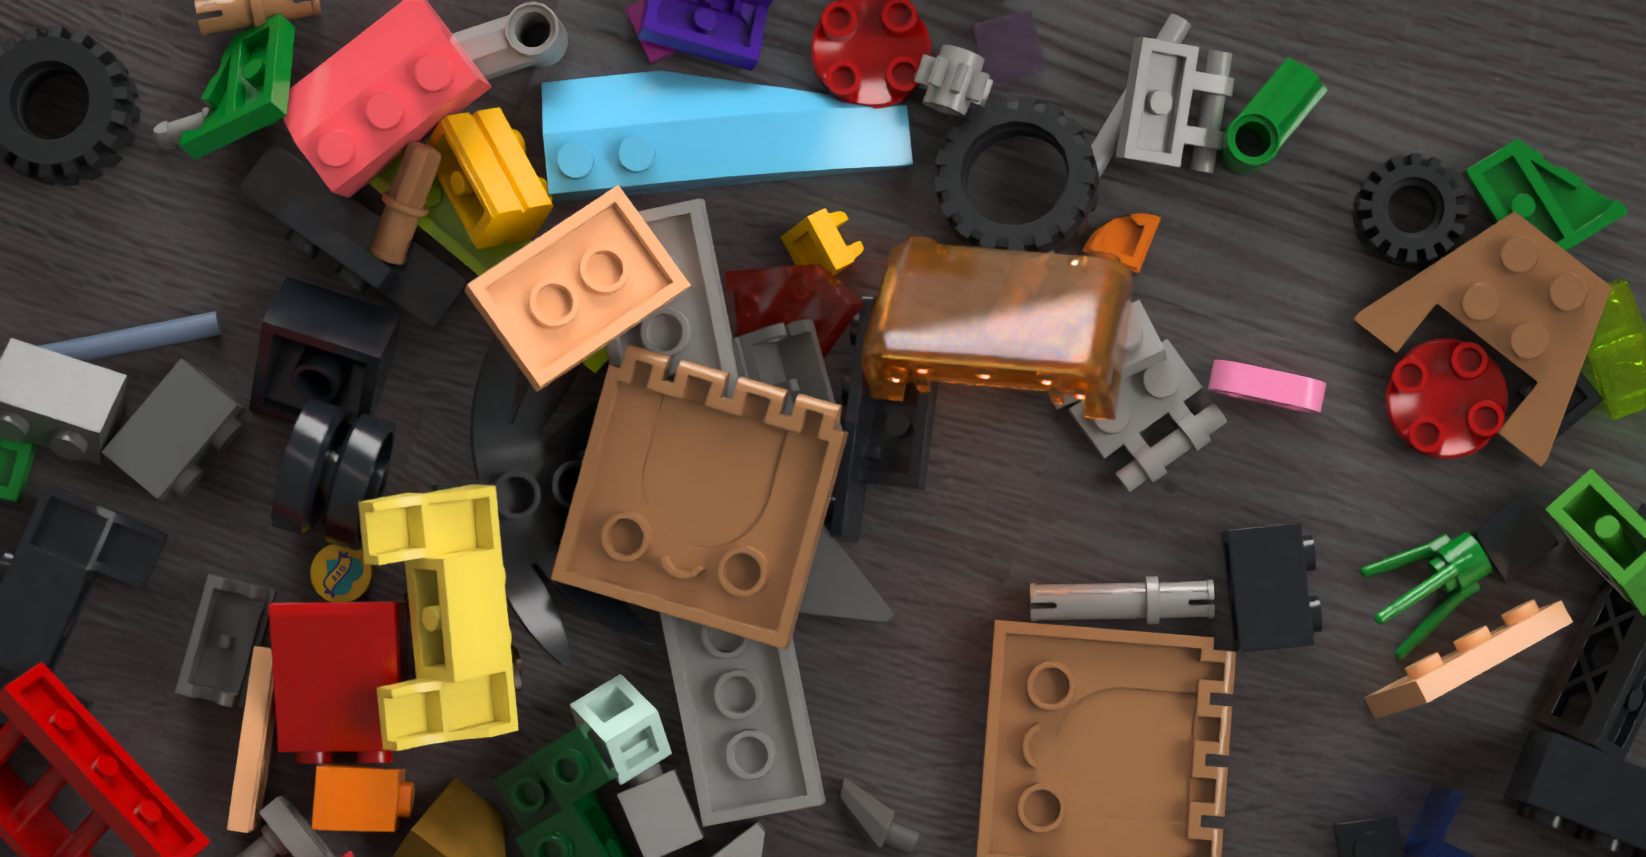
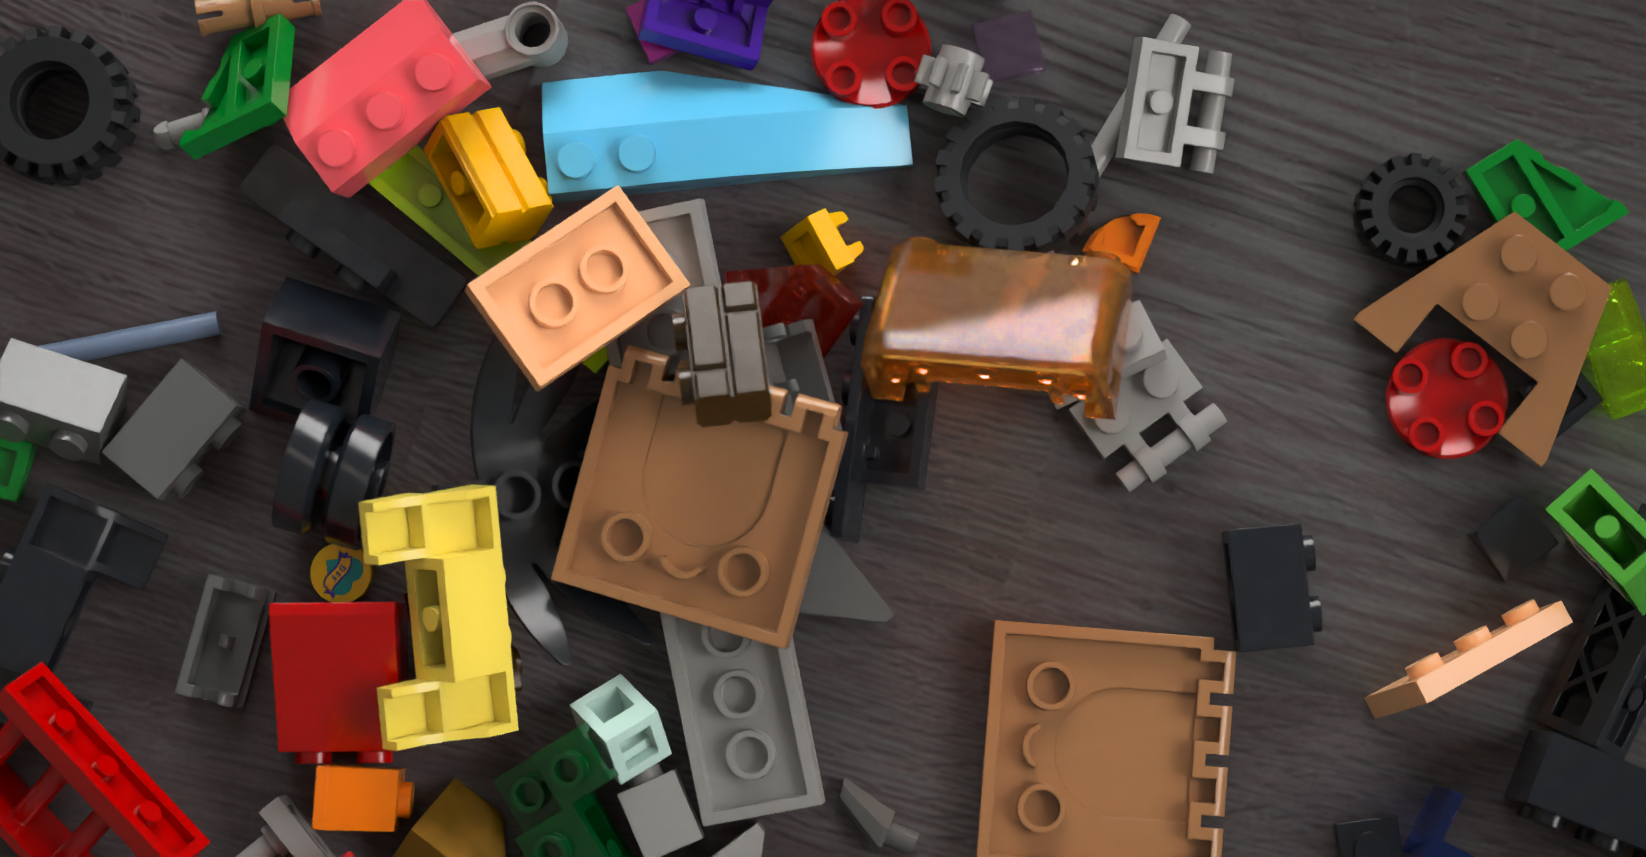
light nougat tile [227,646,276,833] -> none
medium nougat axle [368,142,442,265] -> none
light grey pin [1030,576,1215,624] -> none
bright pink beam [1208,360,1327,414] -> none
green piece [1218,57,1328,175] -> none
green plant [1360,532,1492,660] -> none
none -> brick [672,281,772,428]

